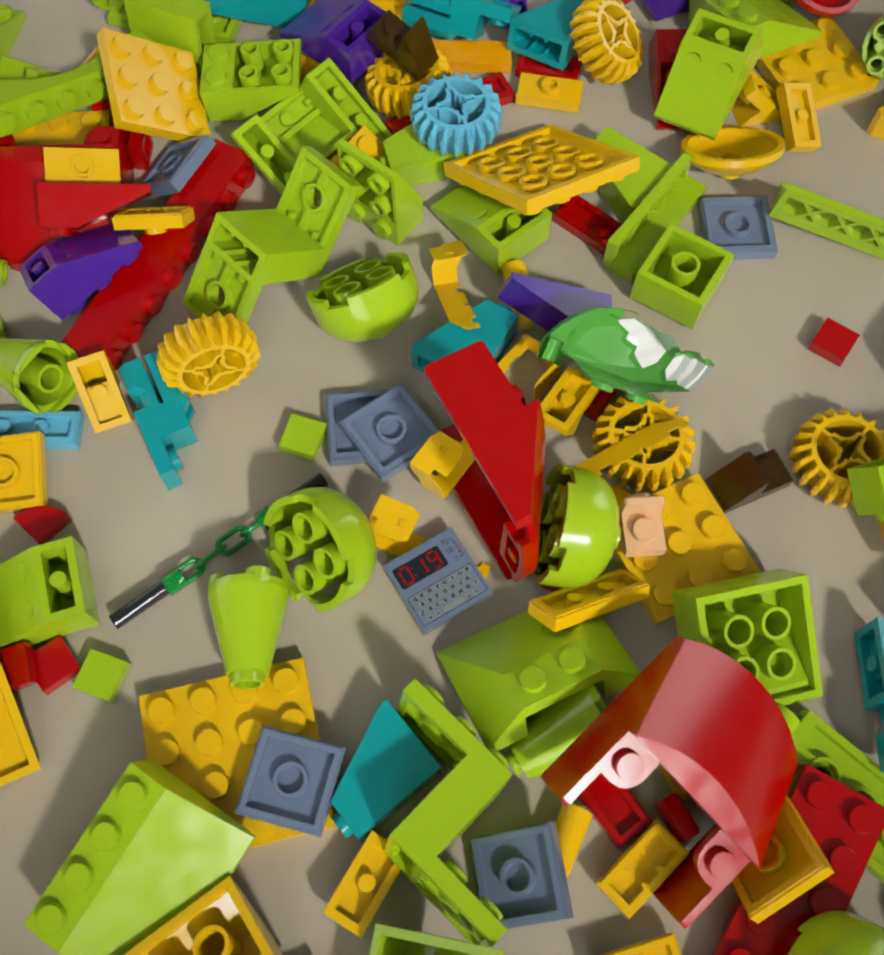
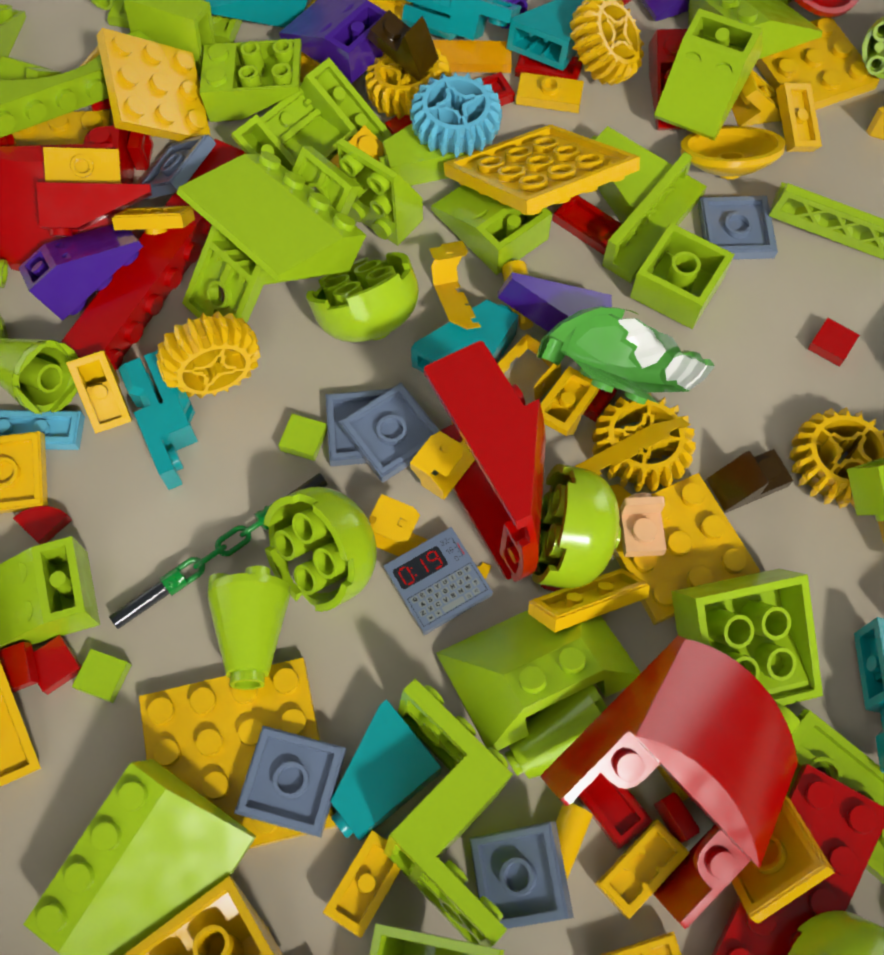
none -> lime slope [176,151,366,282]

